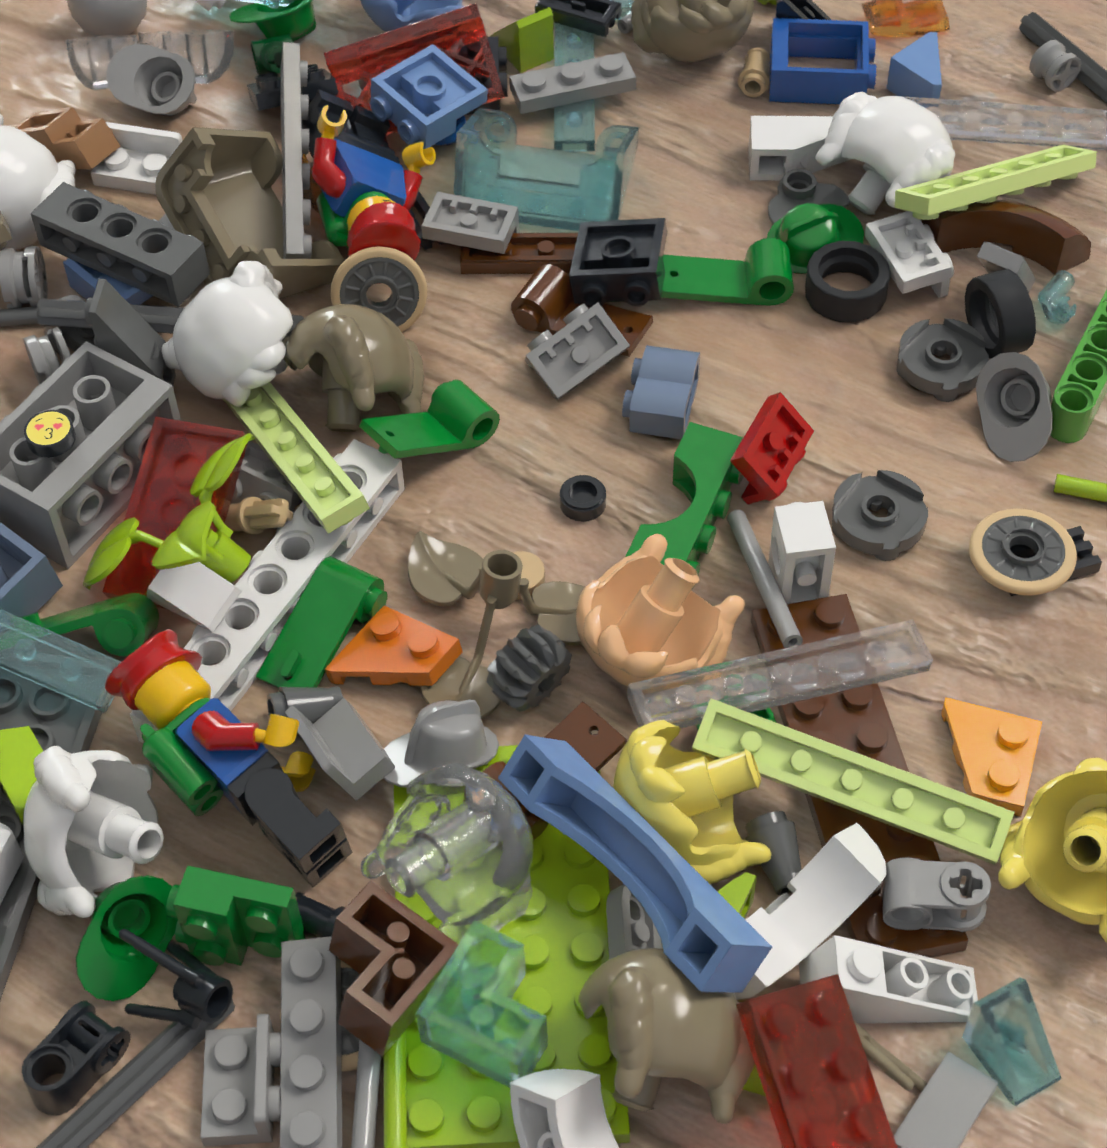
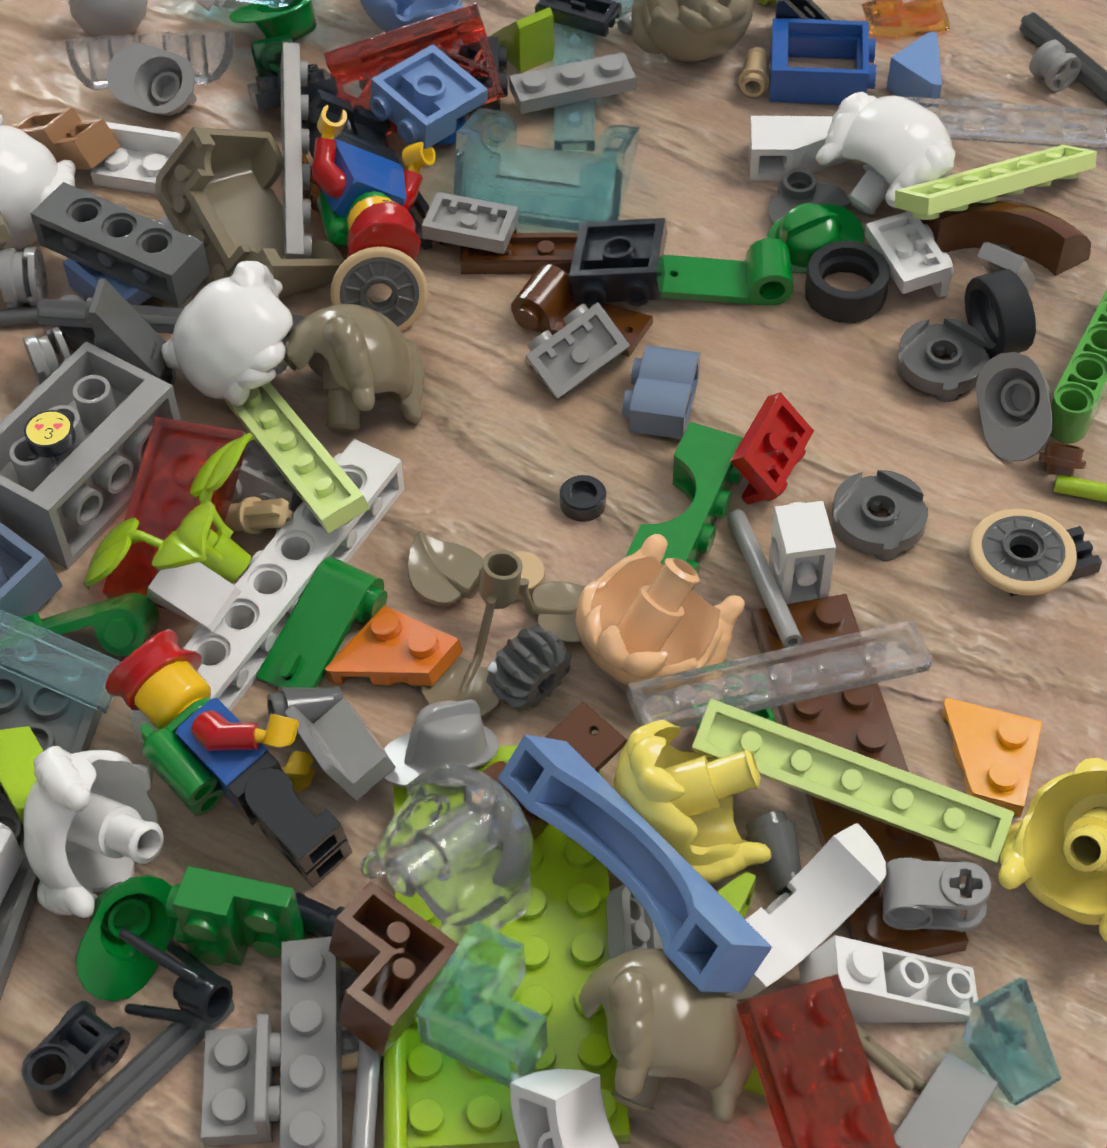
green door [359,380,500,459] -> none
clear light blue arm [1038,270,1077,325] -> none
none -> reddish brown plate [1038,442,1086,476]

